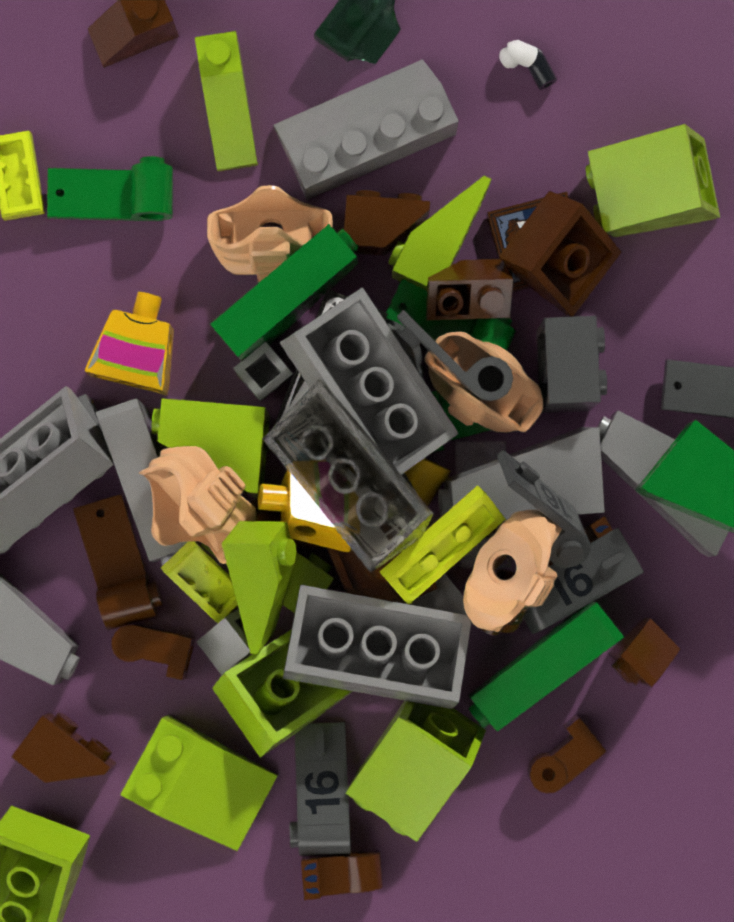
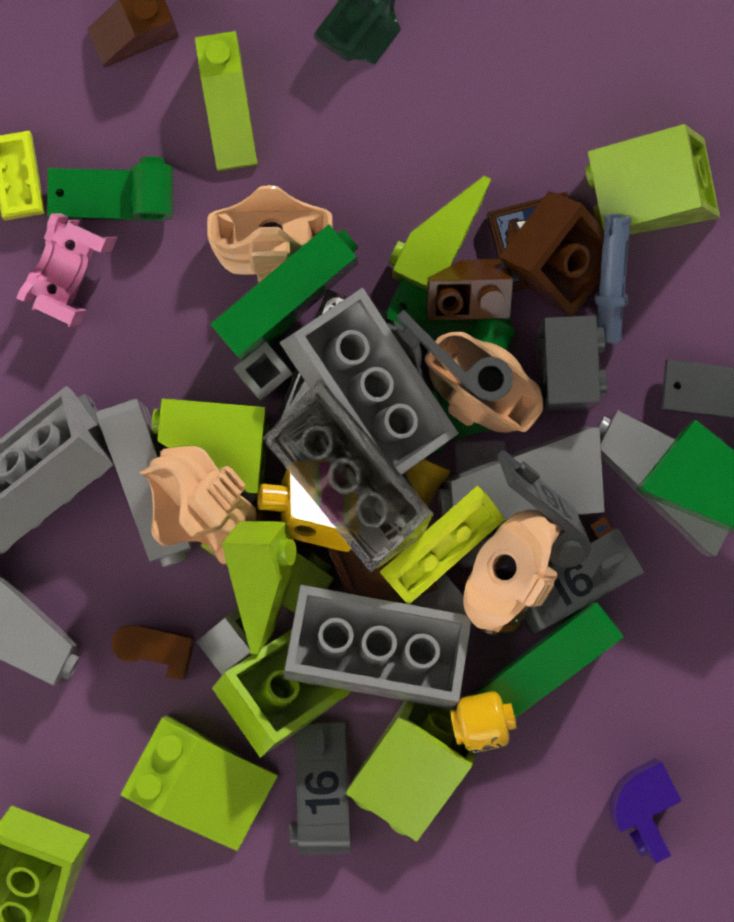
reddish brown slope [11,712,117,783] -> none
reddish brown door [73,493,163,630] -> none
yellow torso [85,292,174,396] -> none
neon yellow plate [161,541,238,623] -> none
light grey slope [273,59,459,200] -> none
reddish brown leg [301,851,383,901] -> none
reddish brown slope [344,190,430,256] -> none
arm [499,40,557,90] -> none
reddish brown leg [528,715,607,794] -> none
reddish brown slope [609,618,681,687] -> none
none -> bright pink piece [16,213,118,327]
none -> yellow head [451,691,517,753]
none -> sand blue pin [595,214,632,343]
none -> dark purple brick [610,758,682,863]

